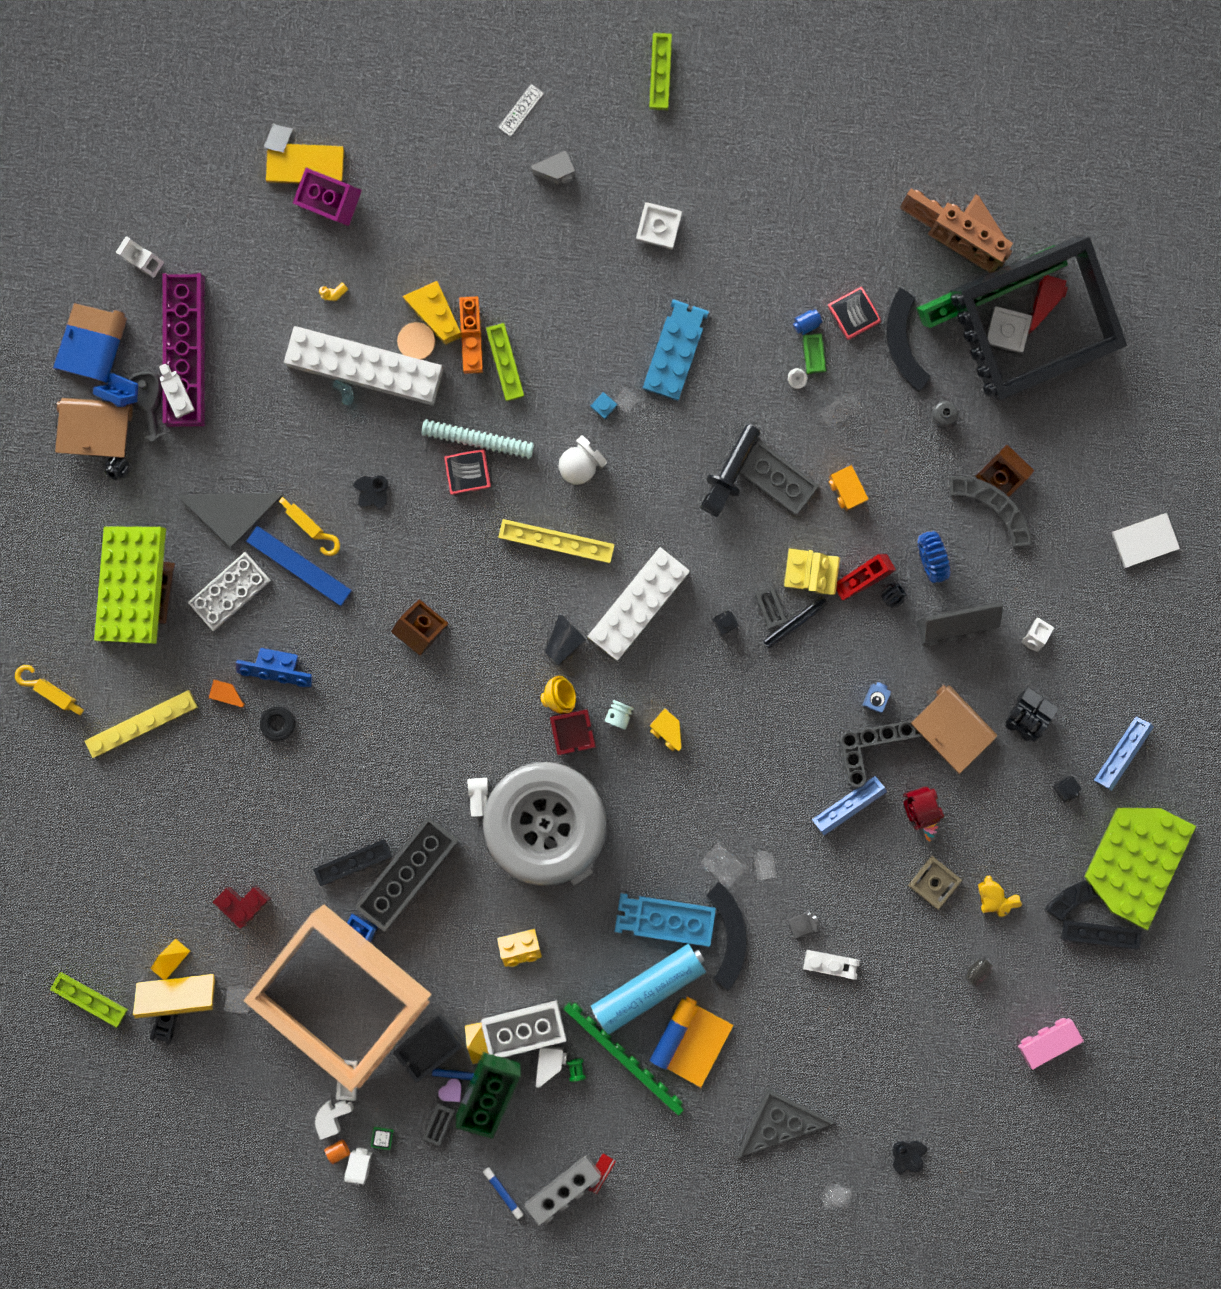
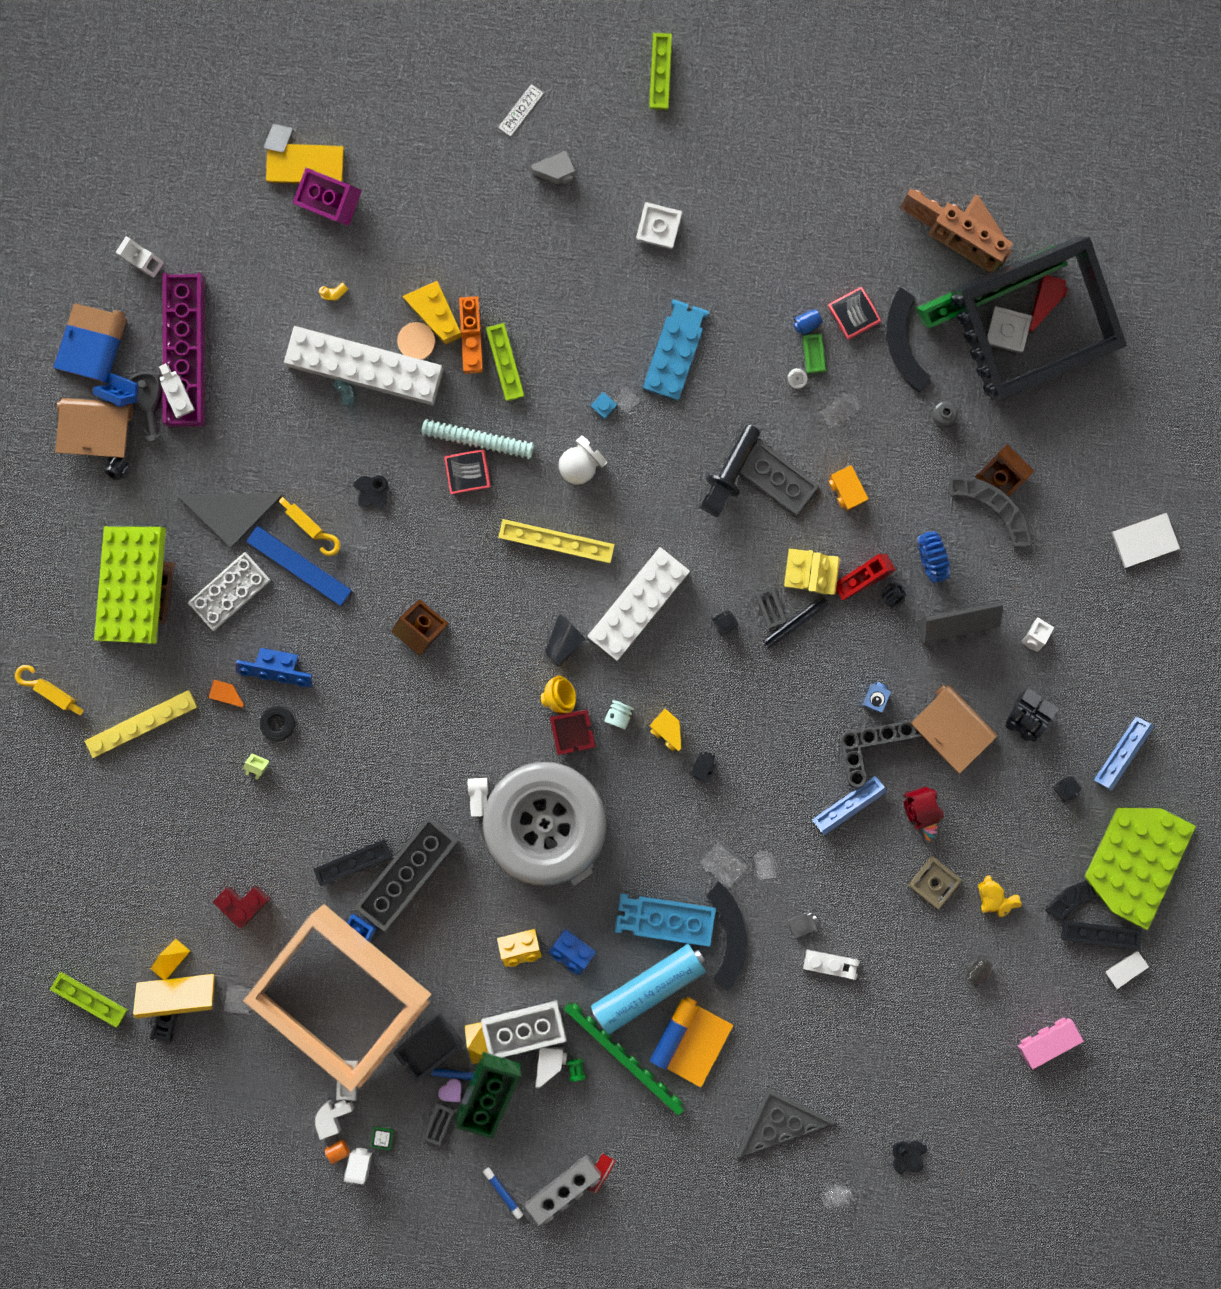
none -> yellowish green tile [243,754,269,779]
none -> blue bracket [548,929,596,975]
none -> black brick [690,751,716,782]
none -> white tile [1105,950,1149,989]

